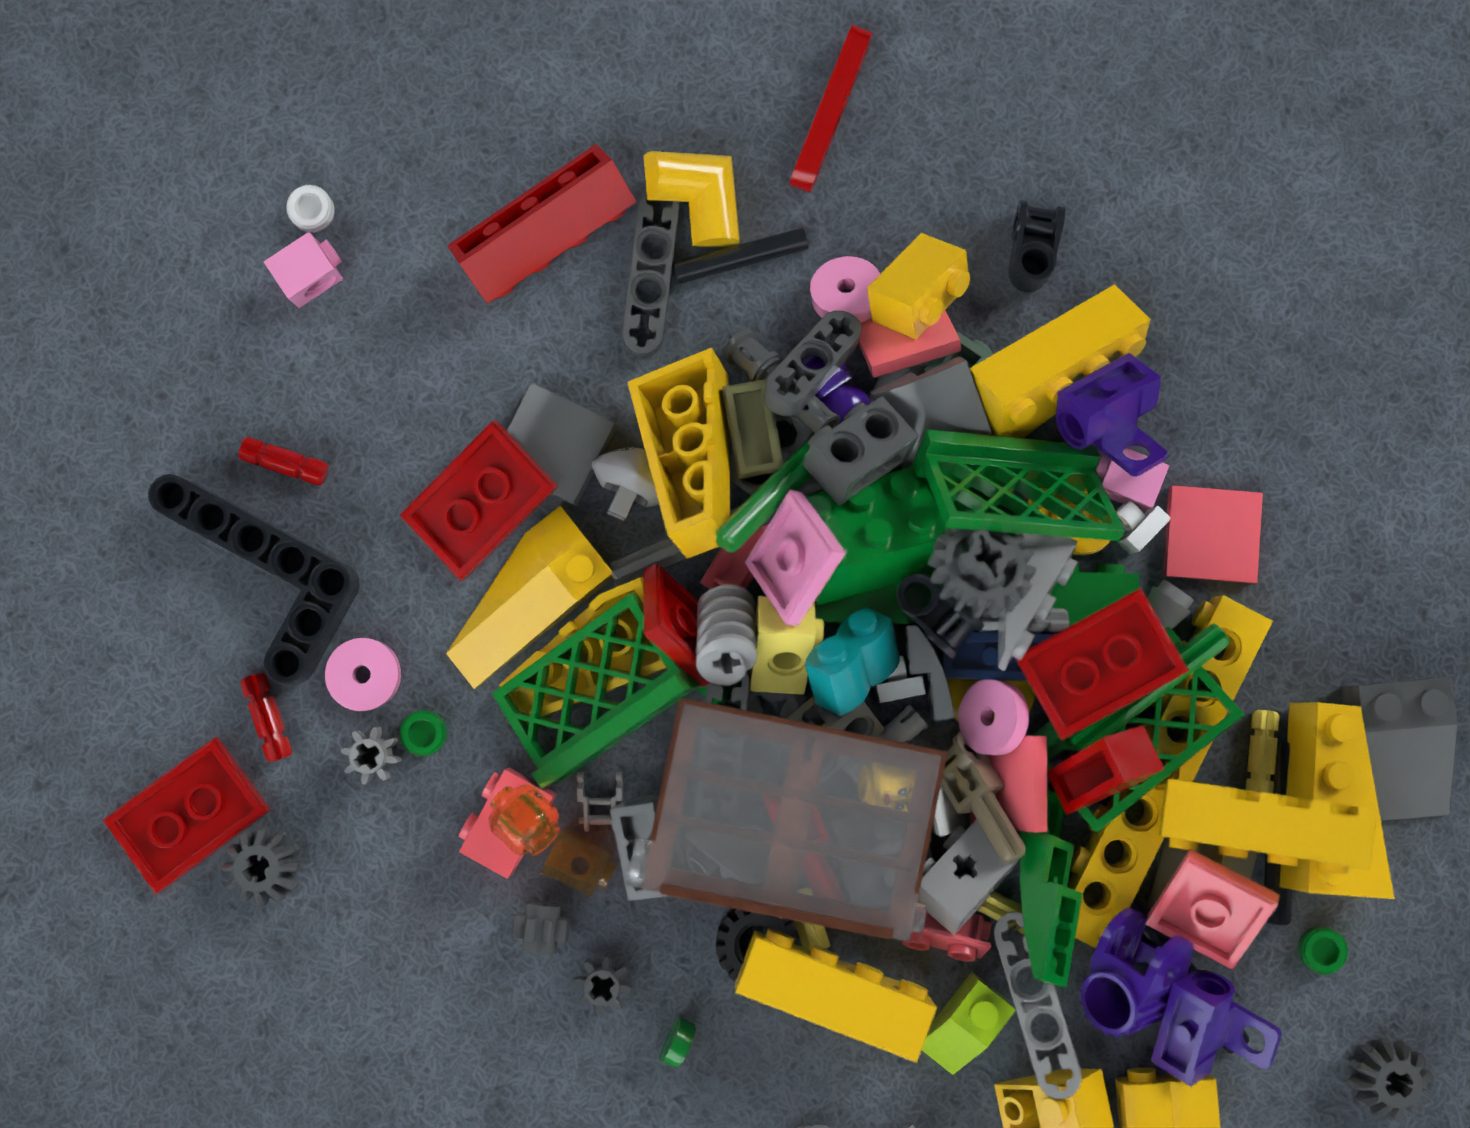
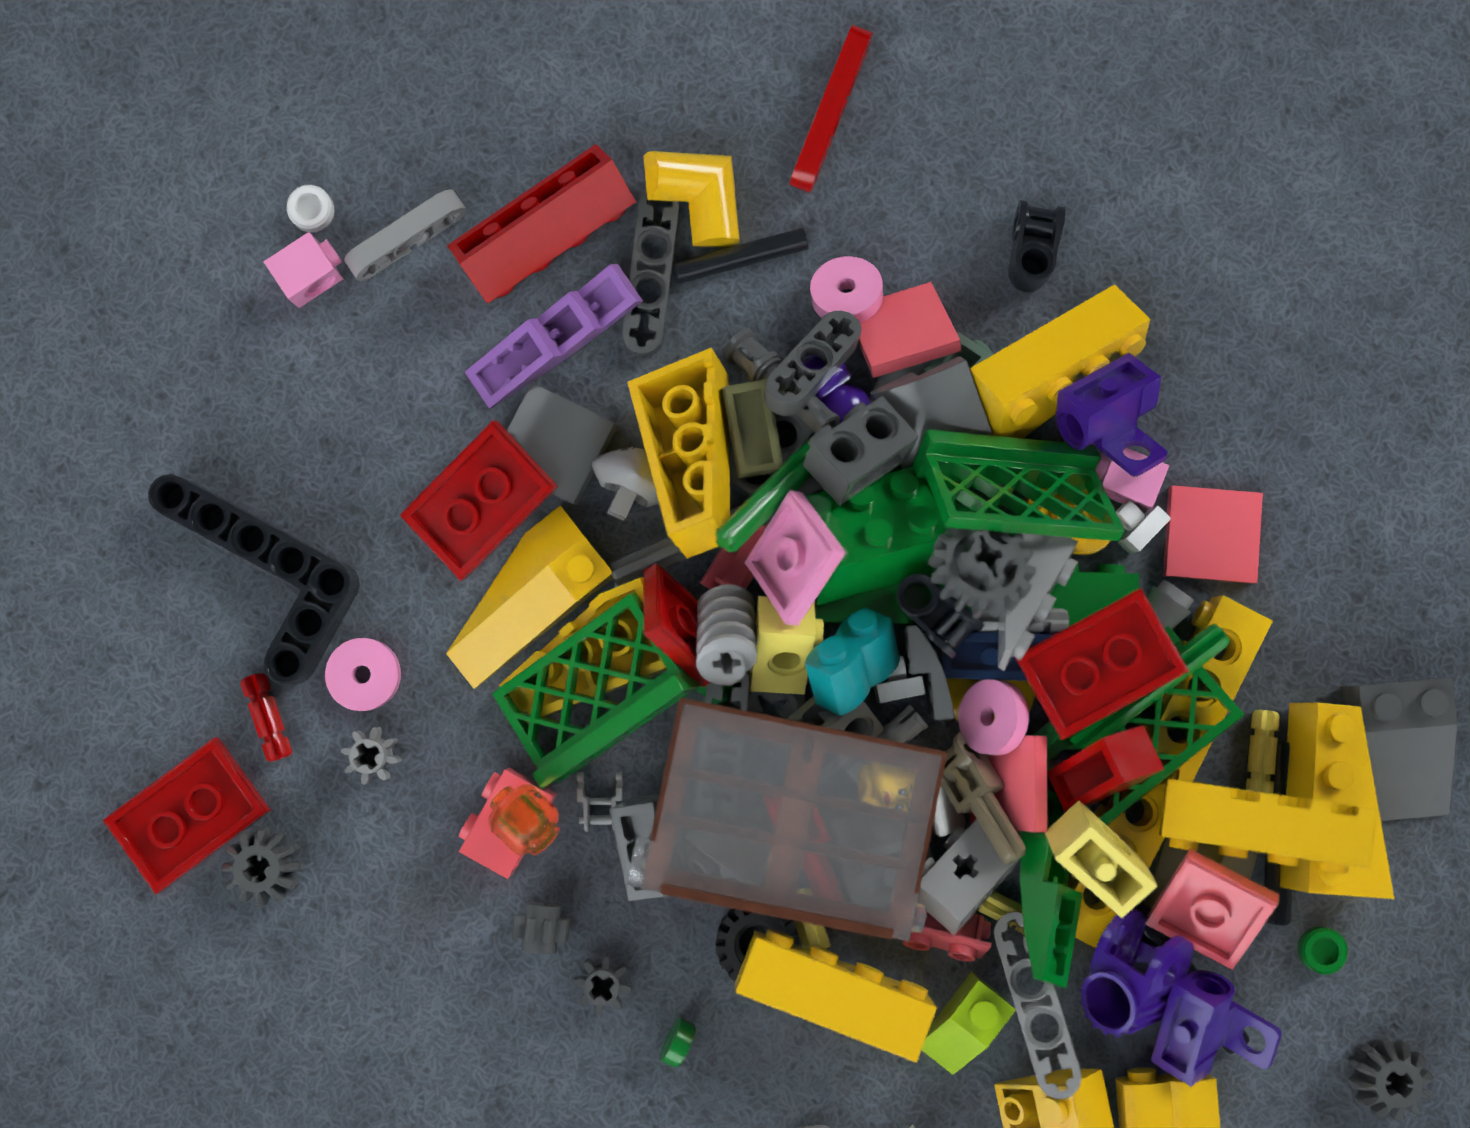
red axle [238,437,329,486] -> none
green tile [400,710,448,756] -> none
clear orange brick [540,827,617,896] -> none
yellow brick [867,233,970,340] -> none
none -> light grey beam [344,189,467,281]
none -> medium lavender slope [465,264,643,409]
none -> light yellow brick [1045,801,1157,918]

